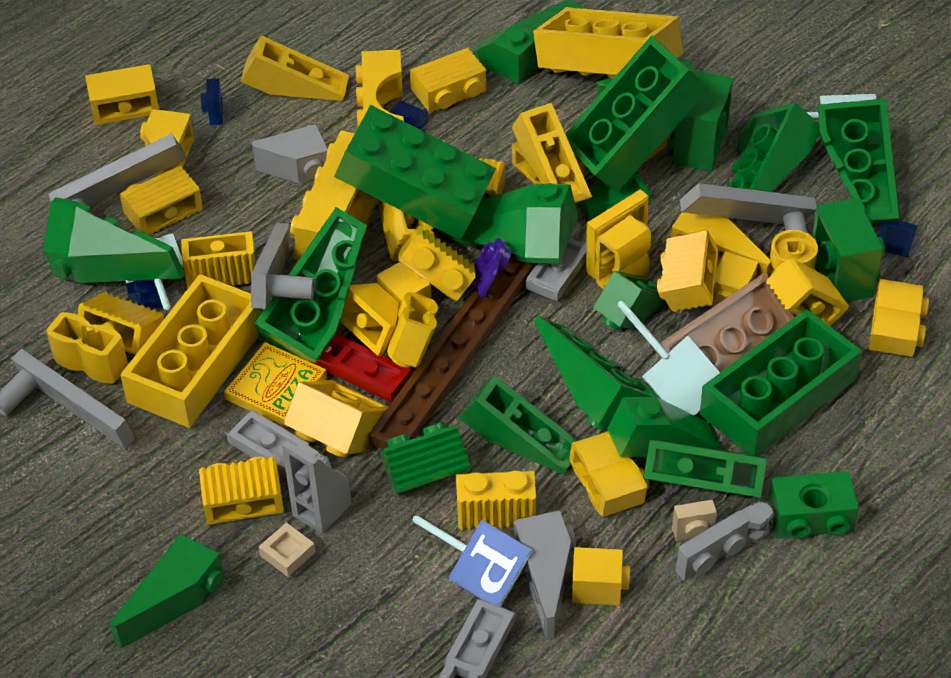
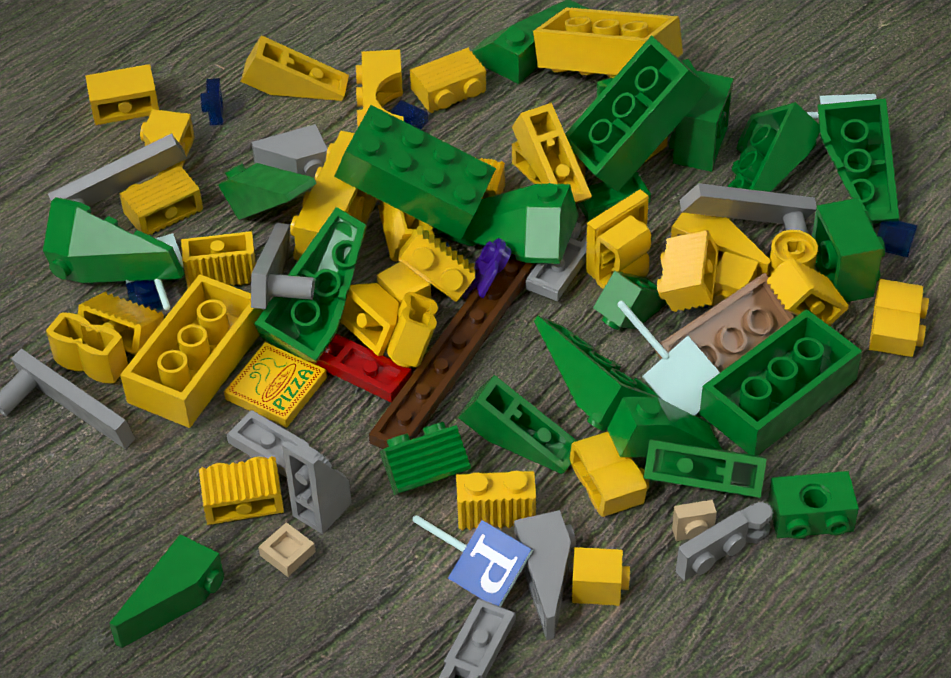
yellow slope [284,380,389,457] -> none
none -> green wedge [218,163,317,220]

